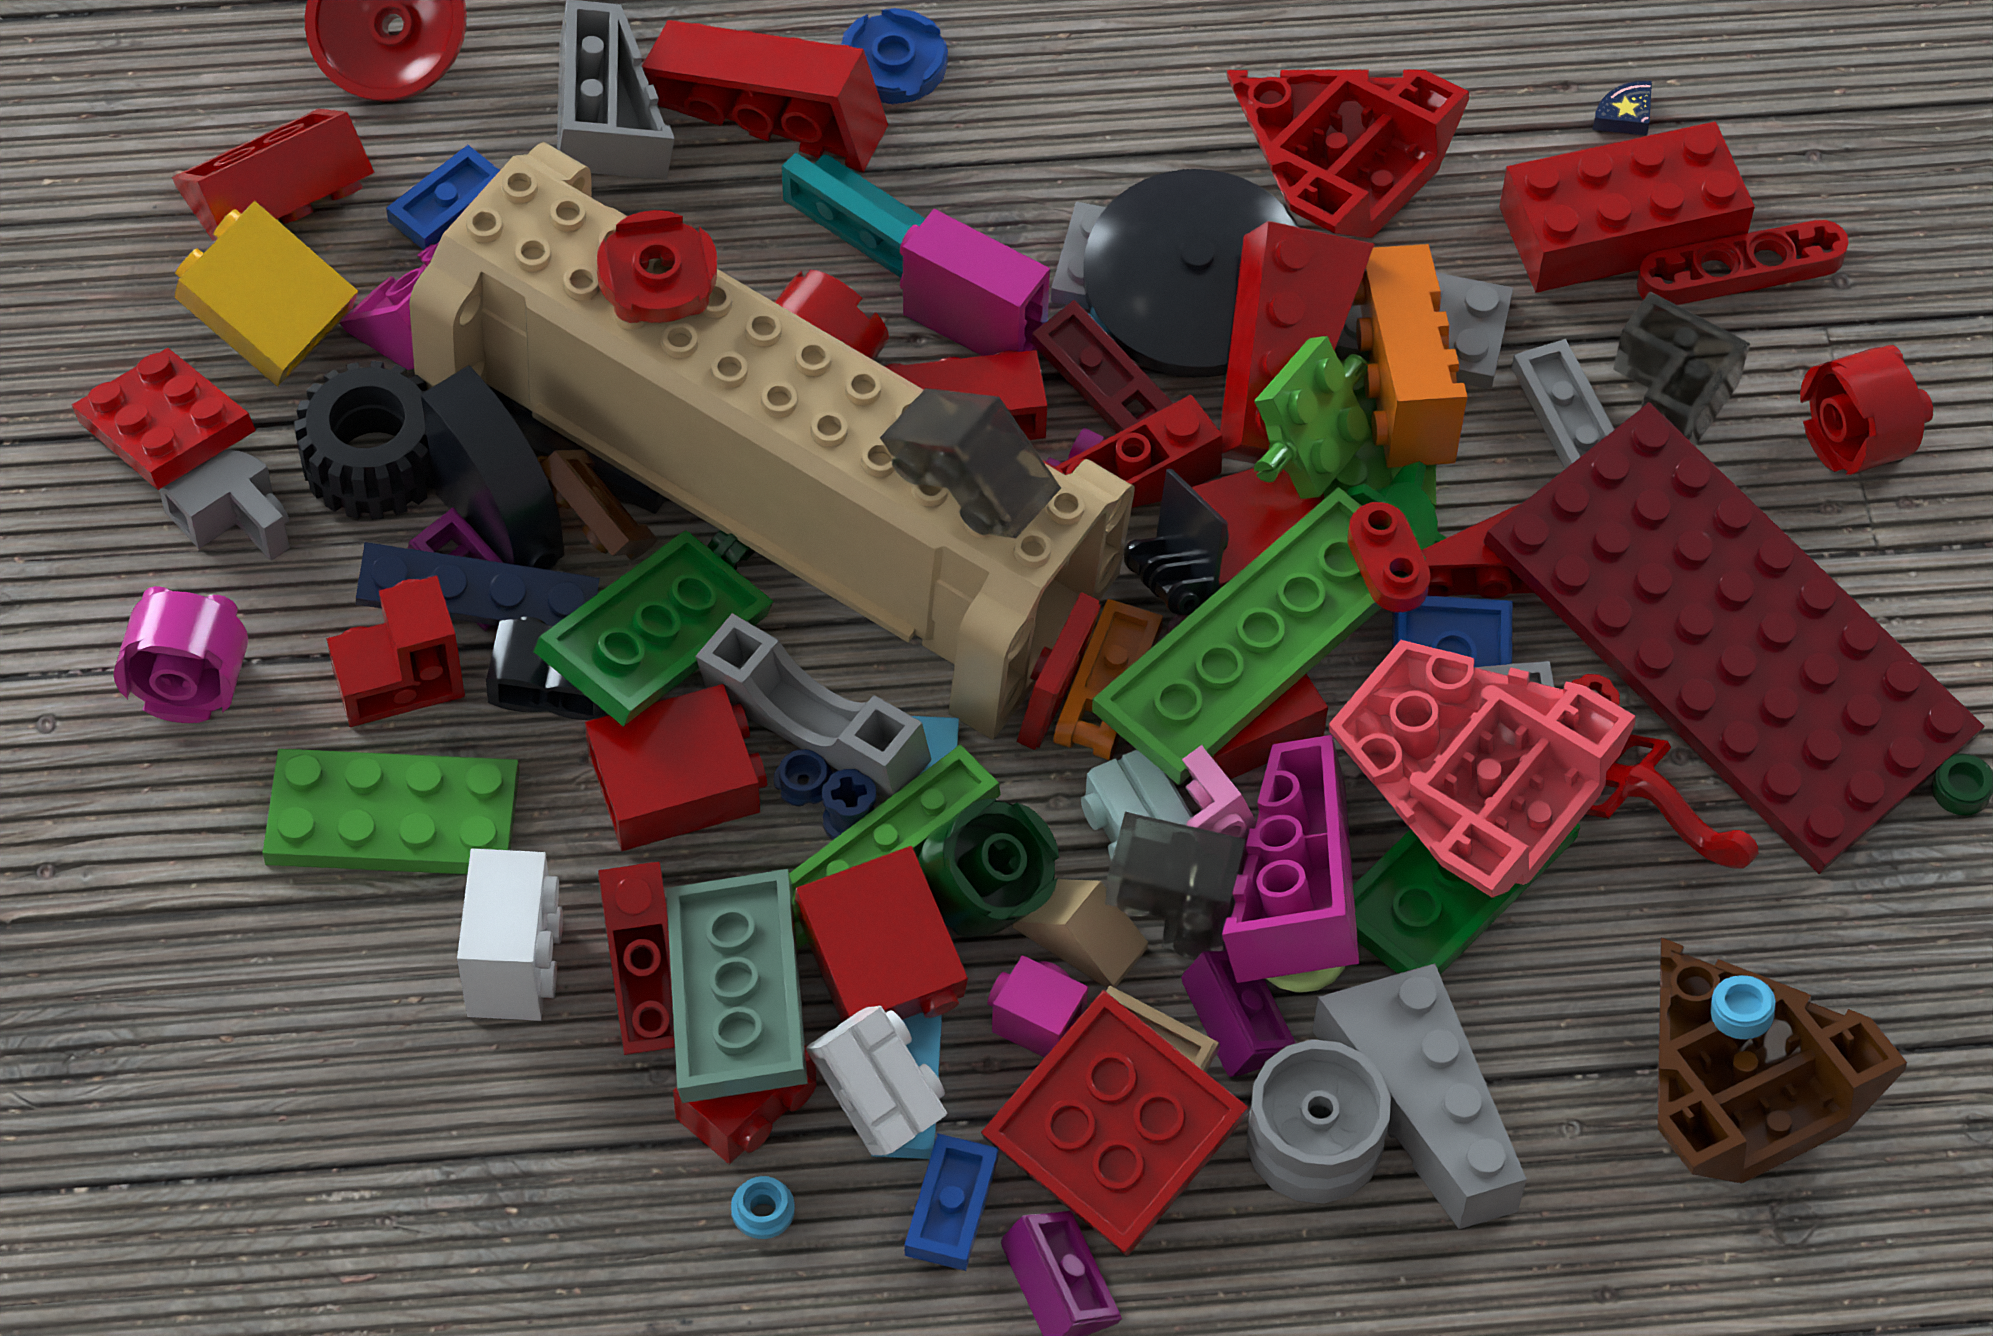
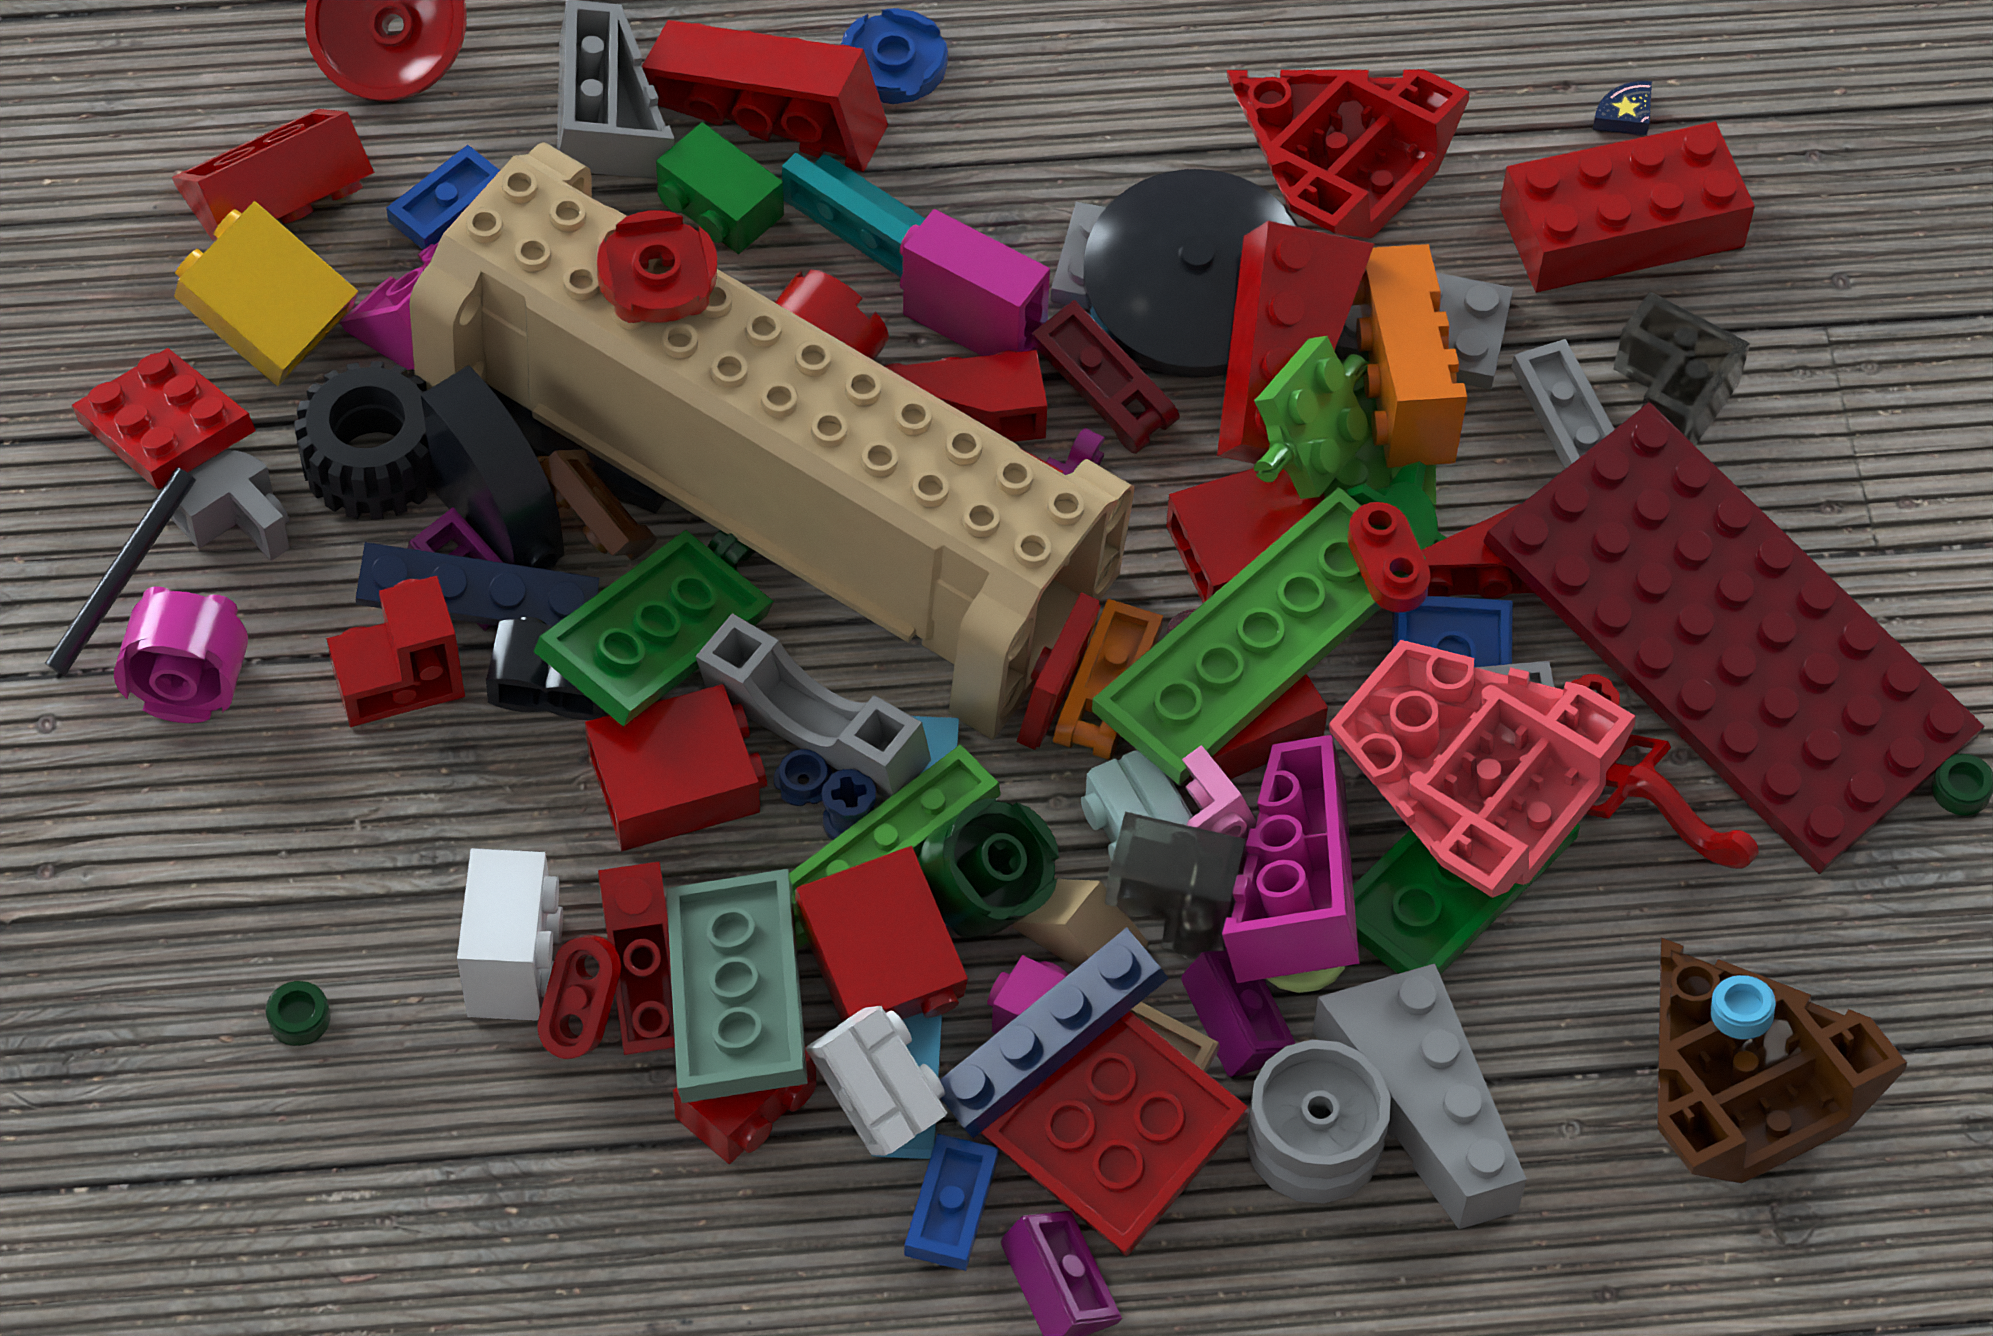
bright green plate [263,748,520,874] -> none
medium azure plate [731,1176,795,1239] -> none
clear smoke brick [880,388,1061,539] -> none
red slope [1055,394,1223,508] -> none
black hinge [1124,468,1229,615] -> none
red beam [1636,220,1849,307] -> none
red brick [1800,345,1933,475] -> none
none -> black bar [45,467,196,676]
none -> dark green tile [266,981,330,1046]
none -> red plate [537,935,621,1059]
none -> green brick [656,122,784,255]
none -> plate [940,927,1169,1138]

